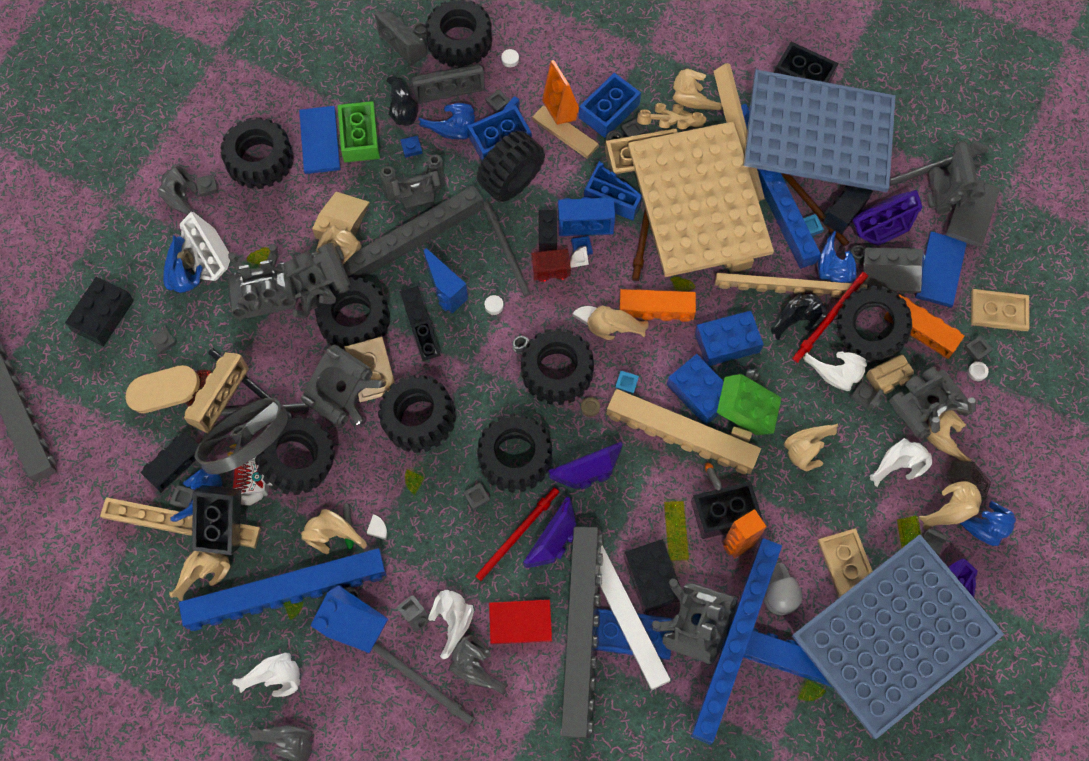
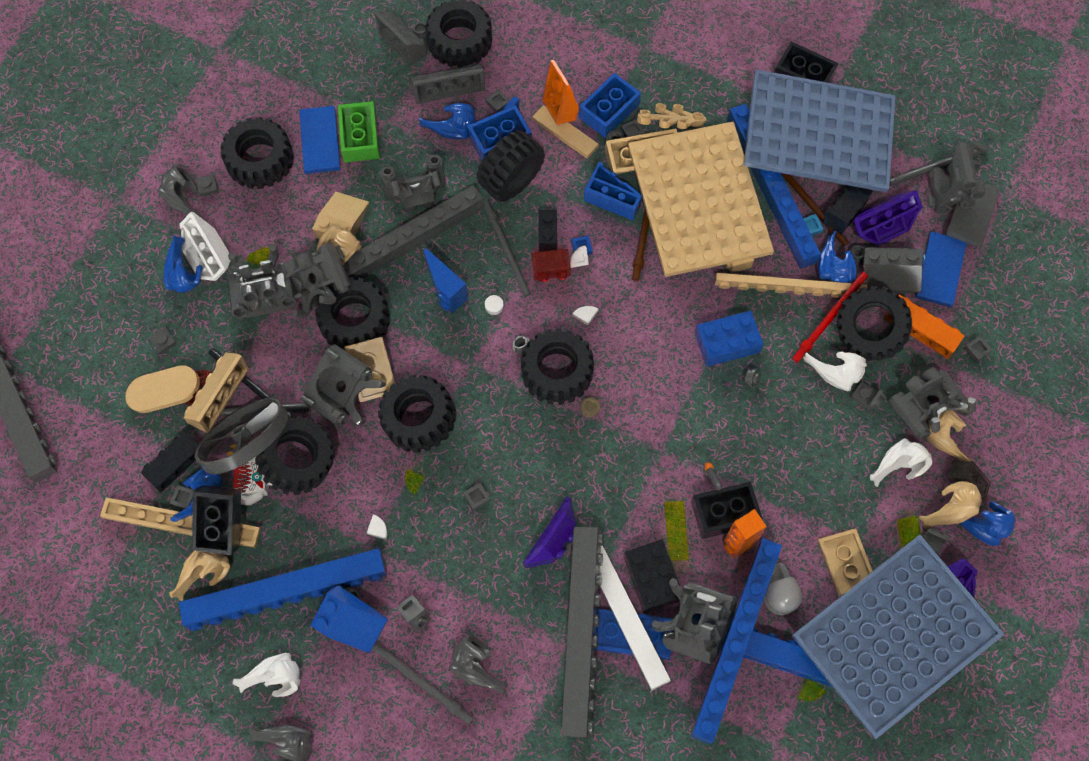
black brick [65,277,134,347] -> none
dark tan tile [177,250,194,270] -> none
clear neon green tile [284,598,304,620] -> none
tan hair [301,509,367,555] -> none
dark grey piece [343,502,354,550] -> none
black hair [386,76,418,126] -> none
black slope [400,286,441,361] -> none
blue plate [401,136,422,158] -> none
white hair [428,590,474,659] -> none
red bar [475,487,560,581] -> none
black tyre [477,414,552,493] -> none
red tile [489,600,552,645] -> none
white tile [501,49,519,67] -> none
dark purple wedge [548,442,623,489] -> none
blue brick [558,197,615,236] -> none
tan hair [587,306,649,340] -> none
tan brick [606,389,761,474] -> none
dark azure plate [615,371,639,395] -> none
orange brick [619,289,696,322] -> none
blue brick [667,354,724,425] -> none
clear neon green tile [670,277,696,292] -> none
tan hair [673,69,723,110] -> none
tan tile [714,63,765,202] -> none
bright green brick [717,374,781,435] -> none
tan tile [730,427,752,443] -> none
black hair [771,293,828,340] -> none
tan hair [784,424,838,472] -> none
tan brick [866,354,914,394] -> none
white tile [968,362,989,381] -> none
tan tile [971,289,1029,331] -> none

